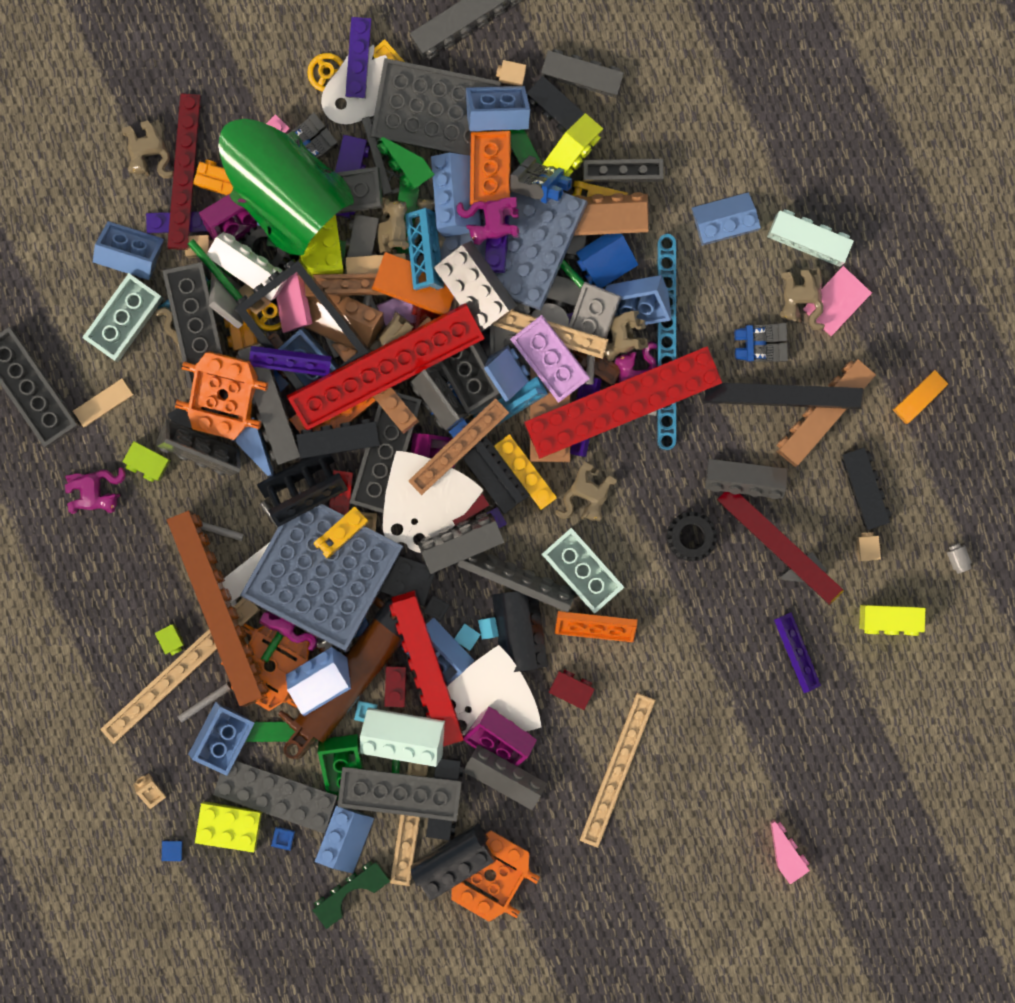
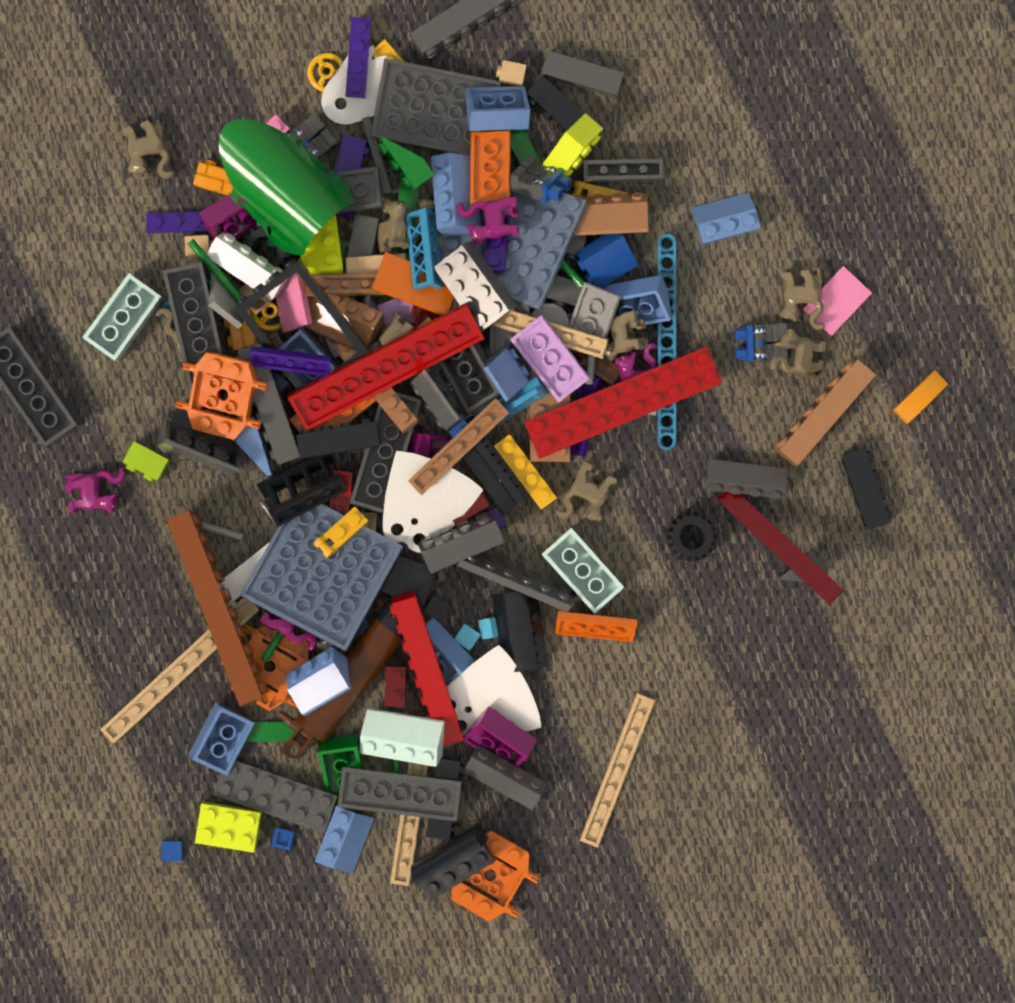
tan tile [73,378,133,428] -> none
medium blue slope [93,221,164,280] -> none
tan bracket [134,773,166,809] -> none
lime brick [155,624,185,656] -> none
dark red plate [167,94,201,250] -> none
light grey bar [177,683,231,723] -> none
dark green arch [312,860,391,929] -> none
medium azure tile [354,700,378,722] -> none
dark red brick [548,669,595,710] -> none
black tile [704,383,864,409] -> none
light aqua brick [767,209,853,267] -> none
bright pink slope [770,820,810,884] -> none
dark purple plate [774,612,821,693] -> none
tan brick [857,532,881,561] -> none
neon yellow brick [859,605,926,636] -> none
light grey brick [946,543,972,574] -> none
none -> dark tan animal [770,329,826,378]

